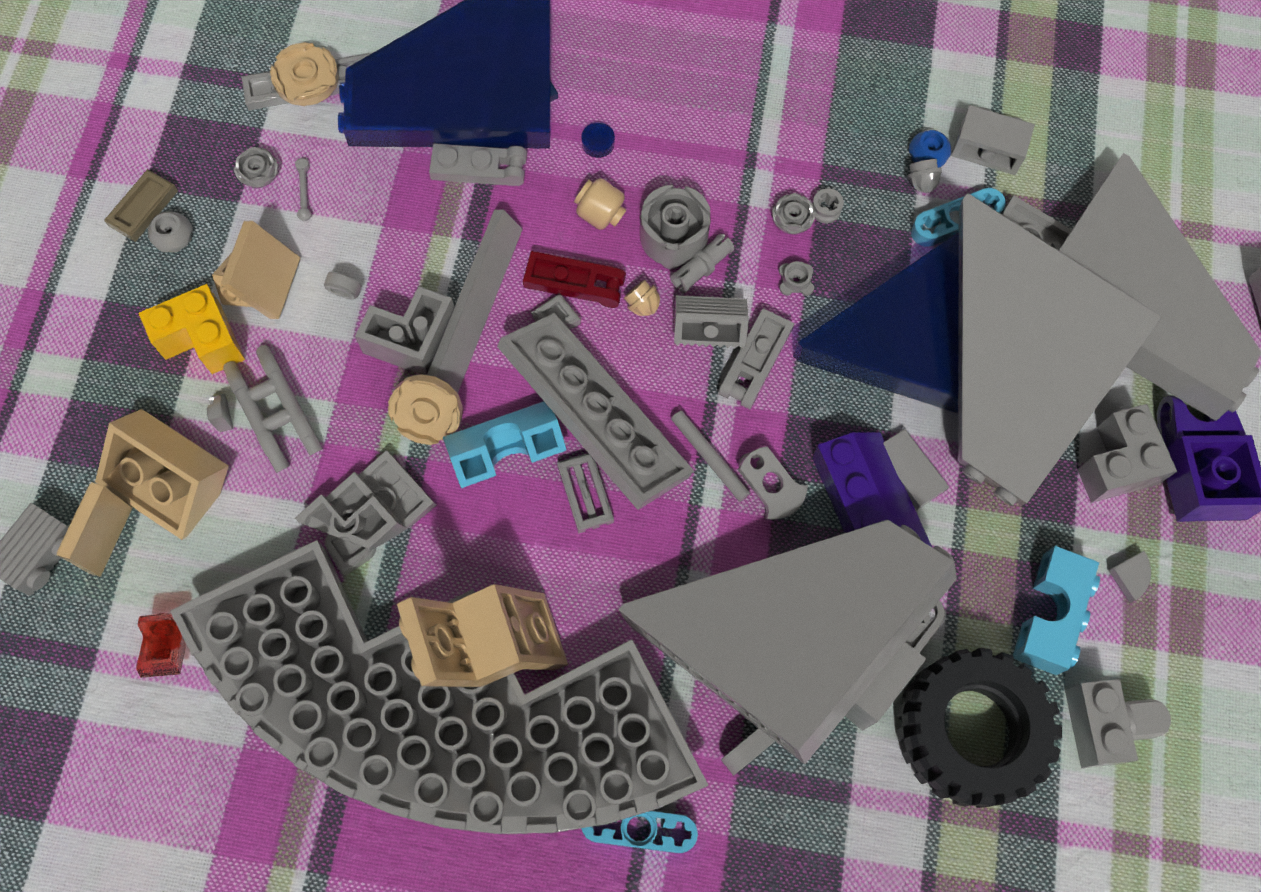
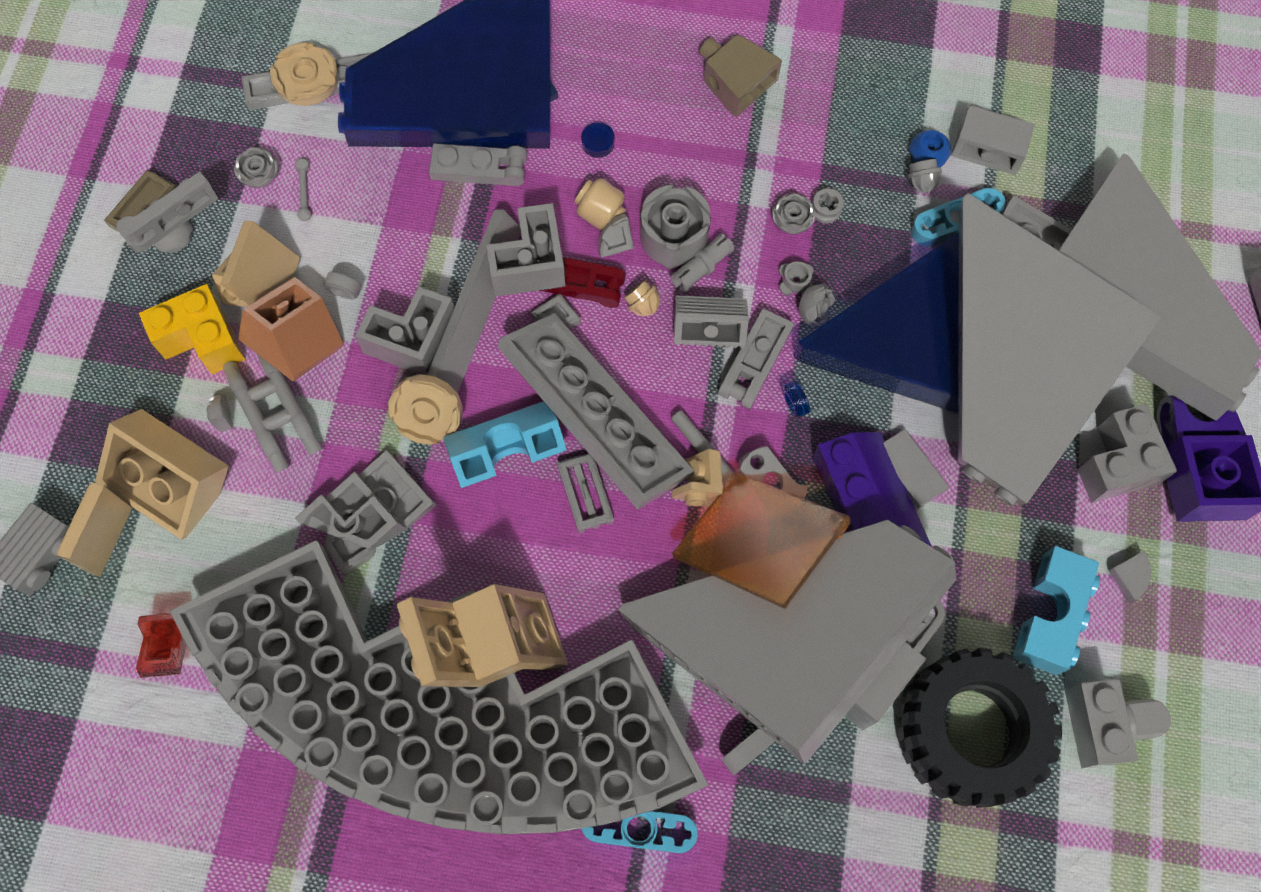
none -> light grey plate [117,171,218,252]
none -> nougat slope [238,277,343,382]
none -> light grey brick [486,203,565,297]
none -> light grey tile [598,213,634,258]
none -> tan bracket [672,449,723,506]
none -> clear orange piece [672,472,850,609]
none -> dark tan torso [699,36,782,118]
none -> clear blue tile [782,380,811,418]
none -> light grey plate [799,284,835,327]

